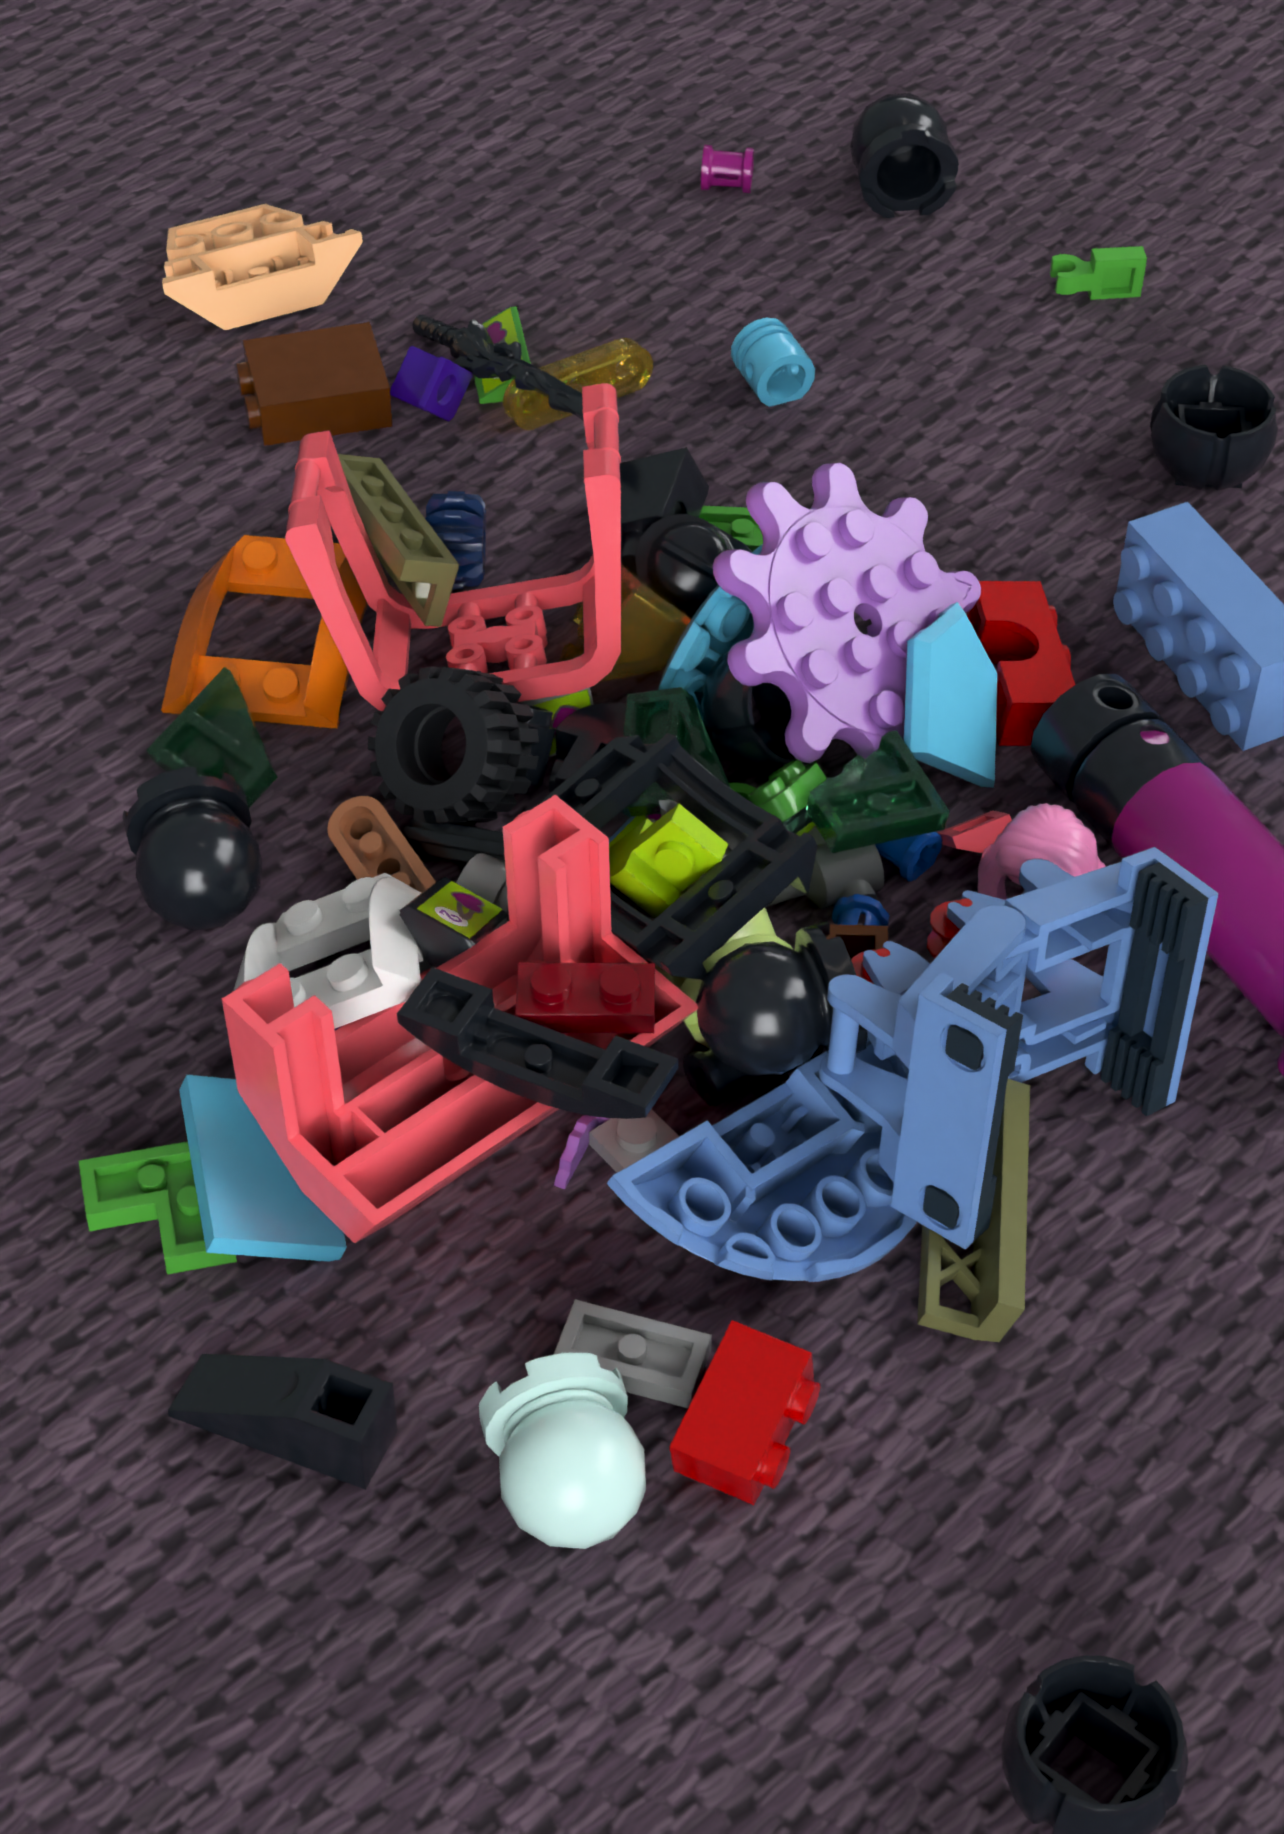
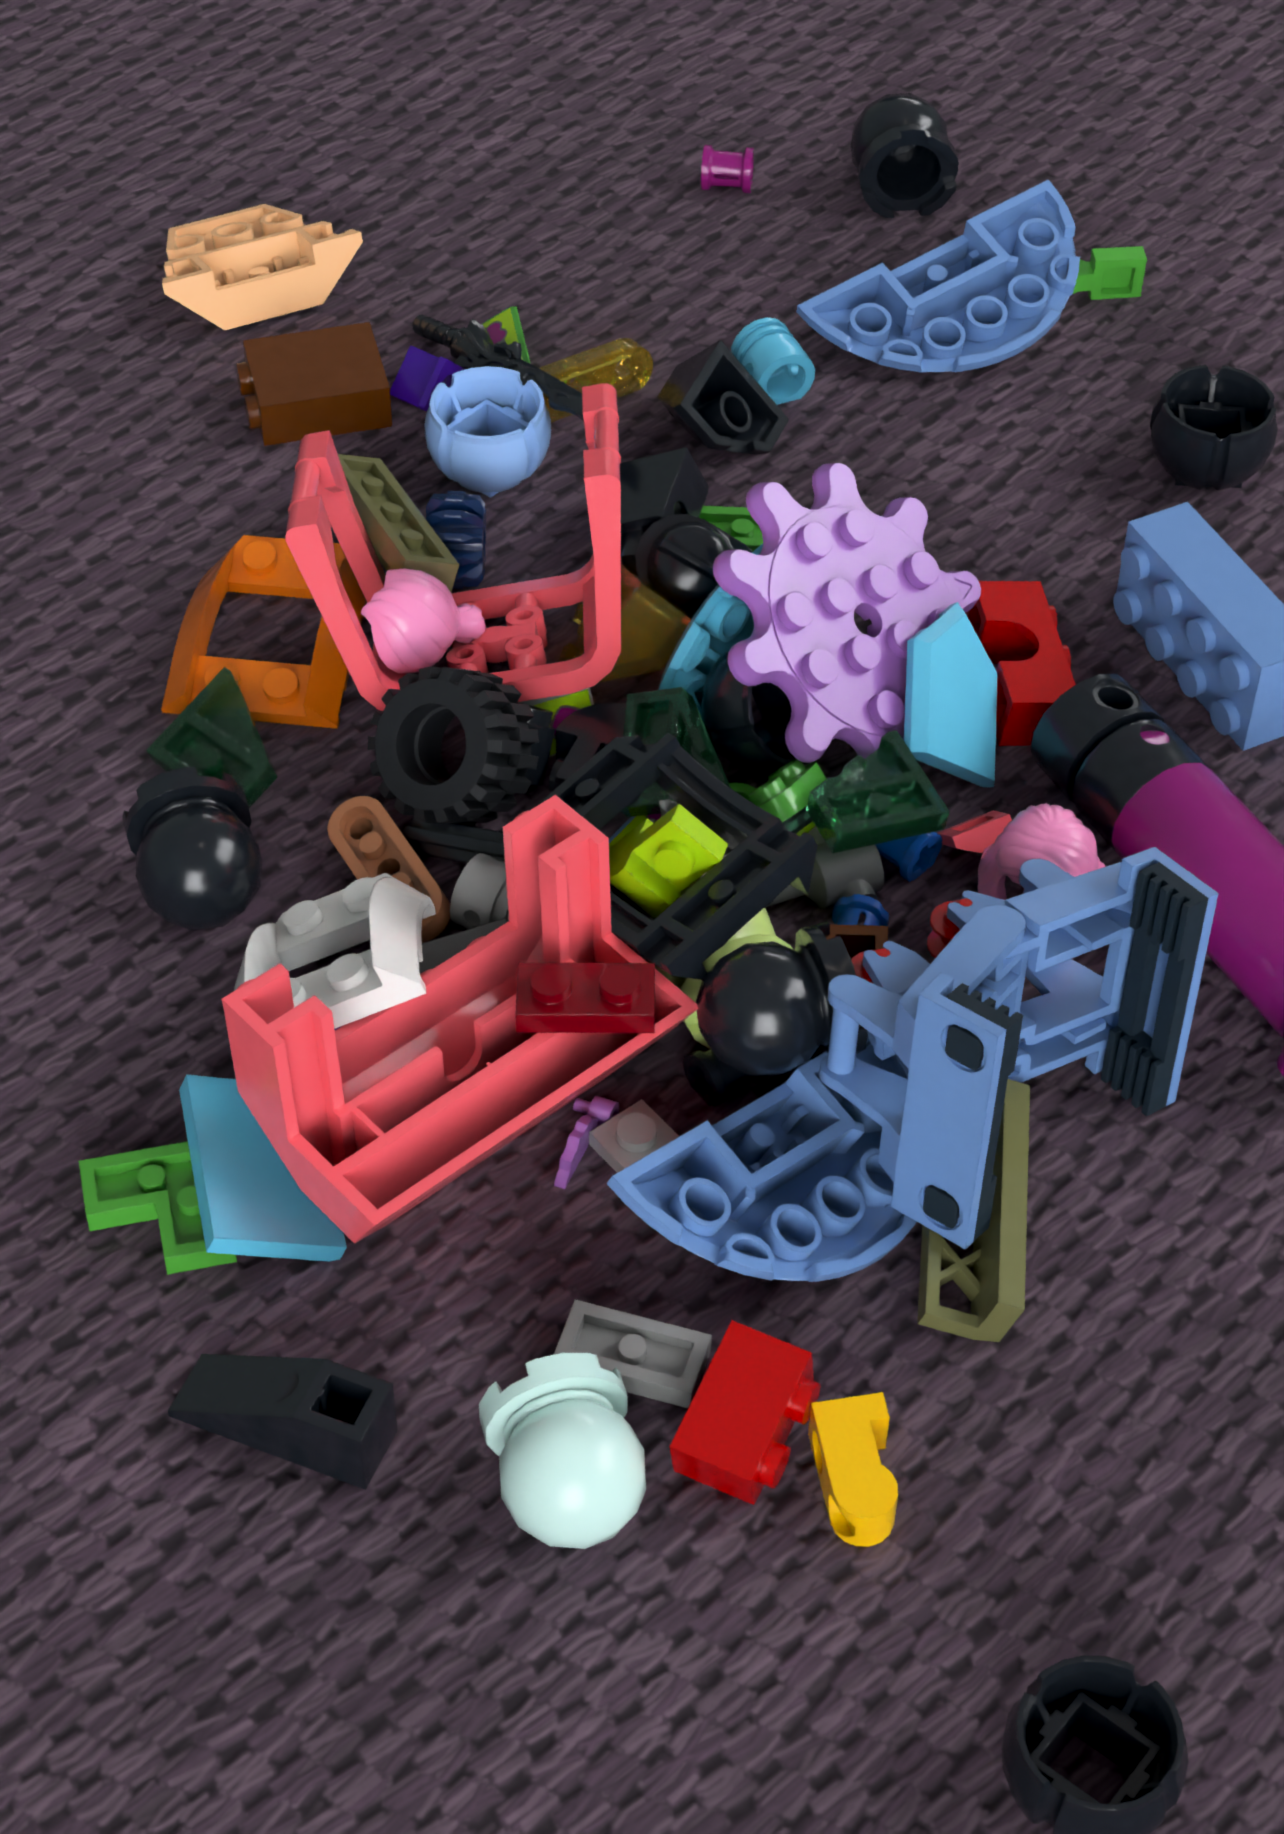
black slope [397,967,679,1119] -> none
slope [399,877,508,968] -> none
none -> bright pink hair [361,568,486,673]
none -> light blue piece [424,366,551,498]
none -> black slope [657,340,789,455]
none -> medium blue brick [796,180,1080,372]
none -> yellow leg [808,1392,898,1547]

